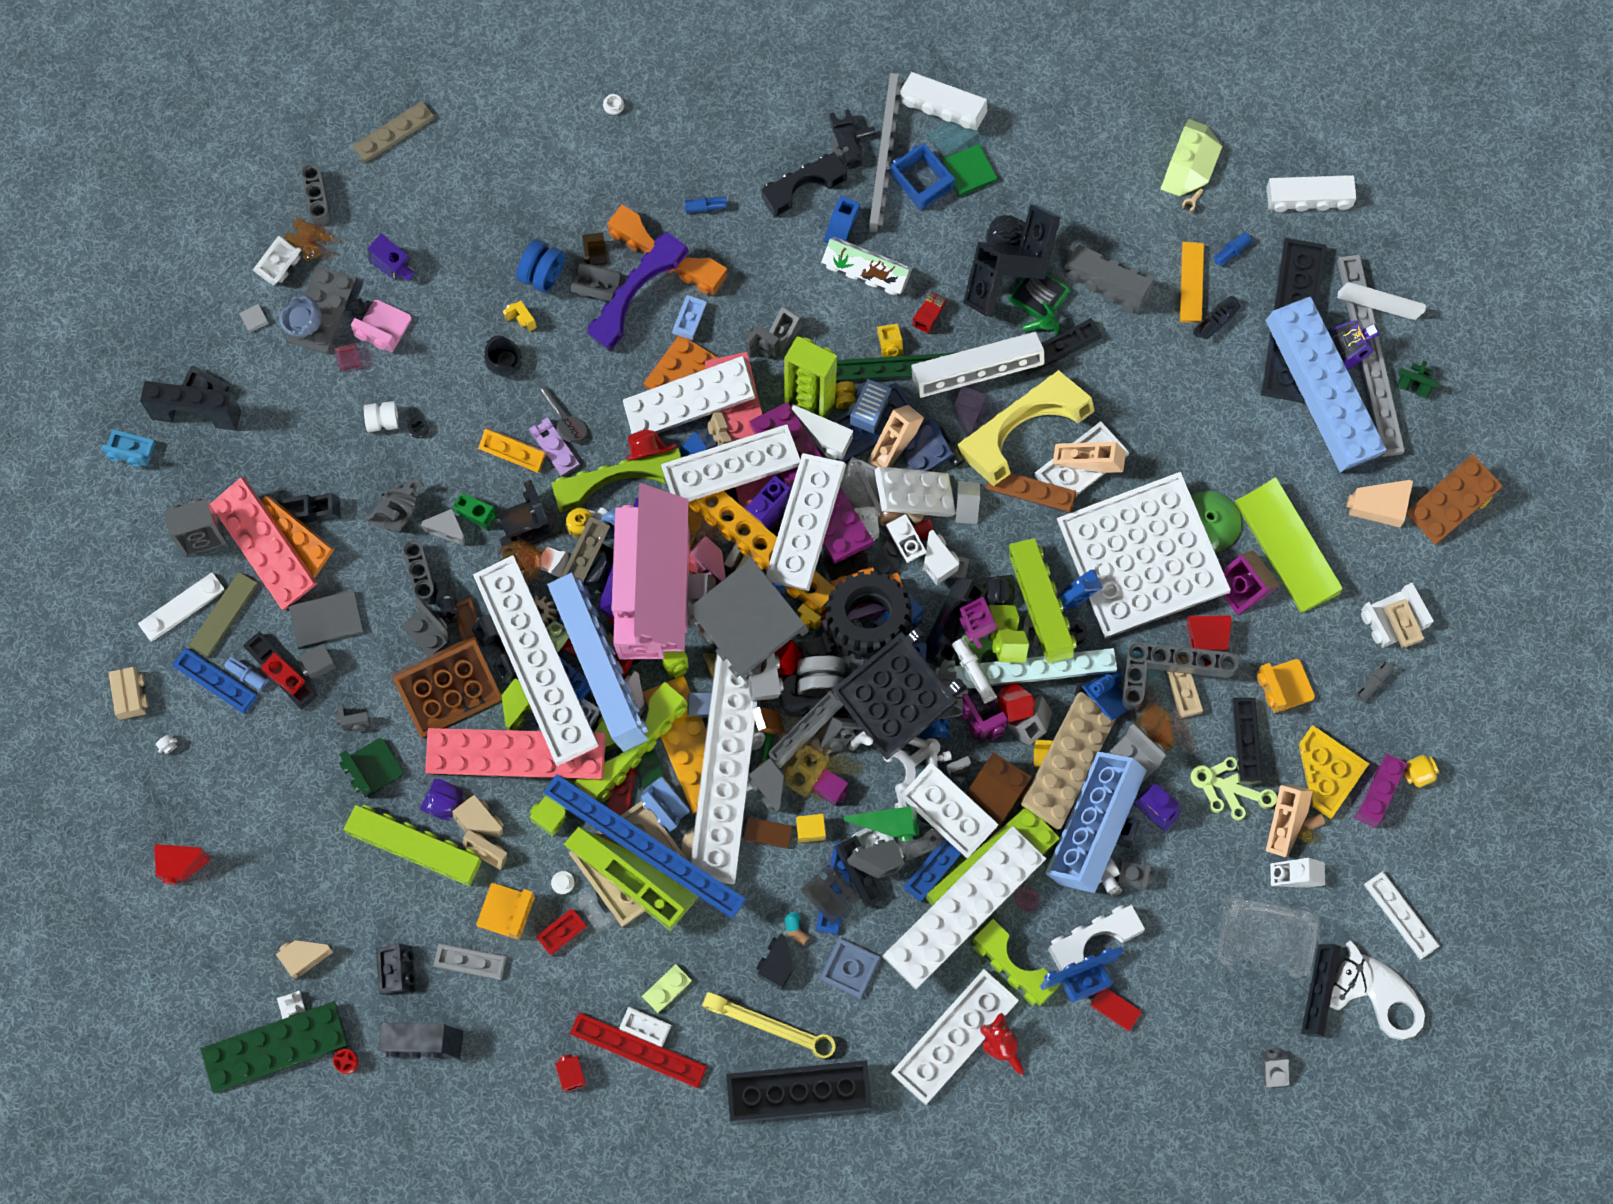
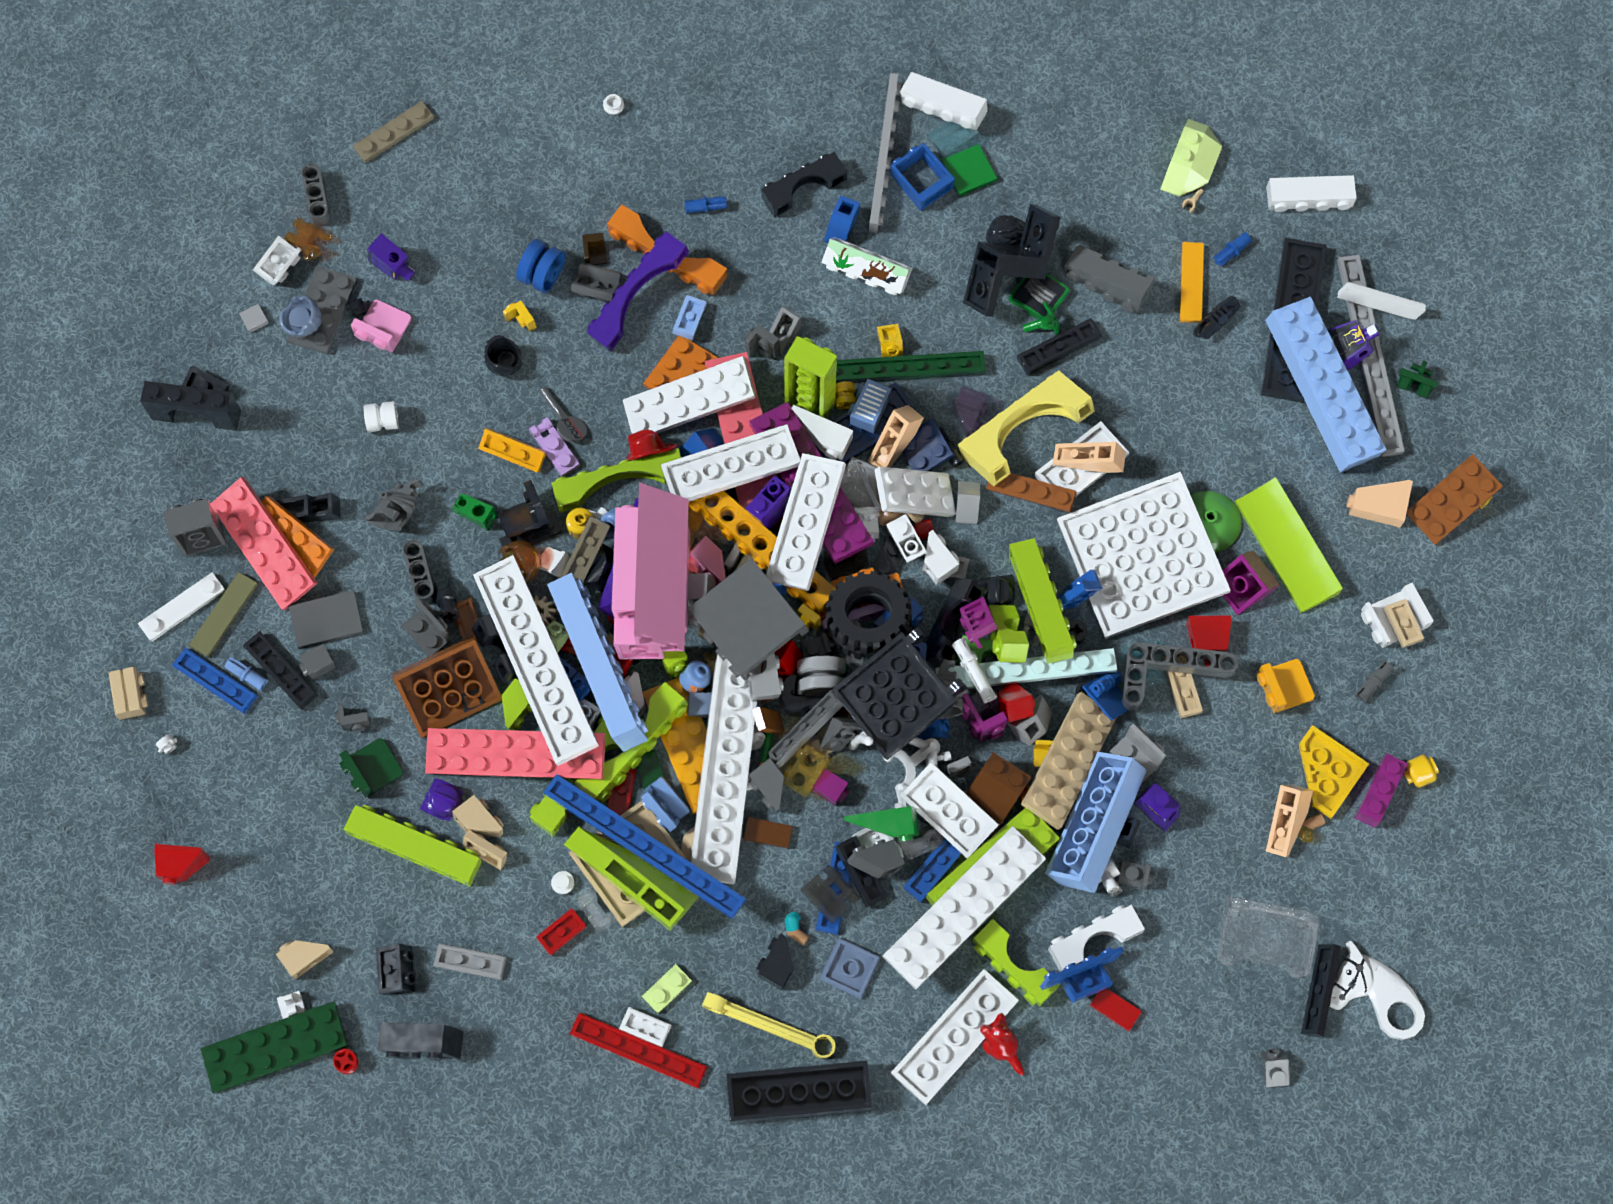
dark azure bracket [101,429,156,467] -> none
red leg [261,652,305,695] -> none
clear pink plate [335,344,361,371] -> none
black bush [408,417,429,439] -> none
light grey slope [421,509,466,546] -> none
light orange bracket [476,883,535,941] -> none
red brick [555,1054,586,1093] -> none
tan plate [708,411,732,446] -> none
yellow panel [796,814,826,843] -> none
black piece [829,109,875,170] -> none
white brick [911,332,1044,398] -> none
red leg [912,291,947,334] -> none
clear pink plate [1016,888,1039,912] -> none
clear orange slope [1134,701,1176,752] -> none
yellowish green plant [1191,757,1277,820] -> none
black plate [1232,698,1263,785] -> none
white slope [1270,858,1325,888] -> none
white tile [1364,871,1439,960] -> none
none -> medium blue head [679,661,712,693]

